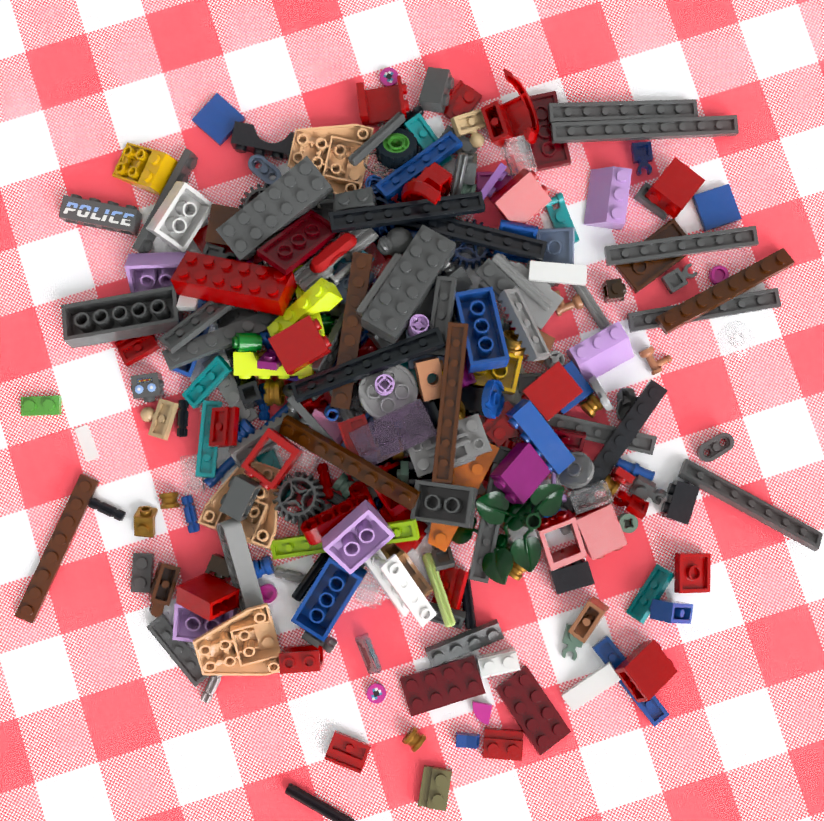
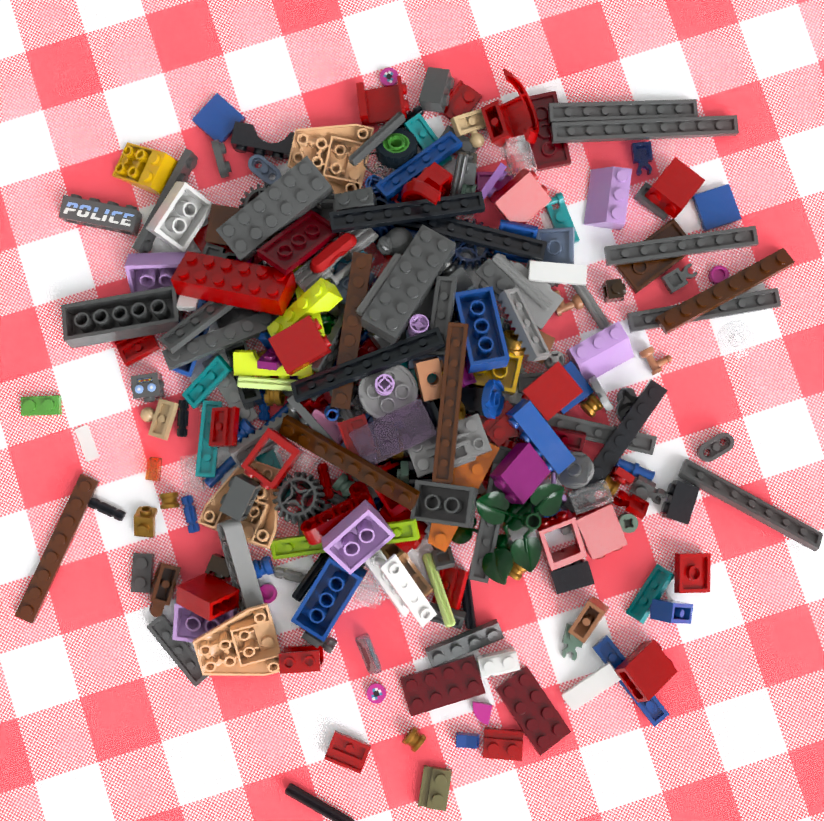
light grey axle [200,675,222,703] -> none
green brick [232,333,262,352] -> none
none -> clear orange piece [145,457,163,481]
none -> dark grey plate [211,139,232,178]
none -> yellowish green axle [237,376,297,391]

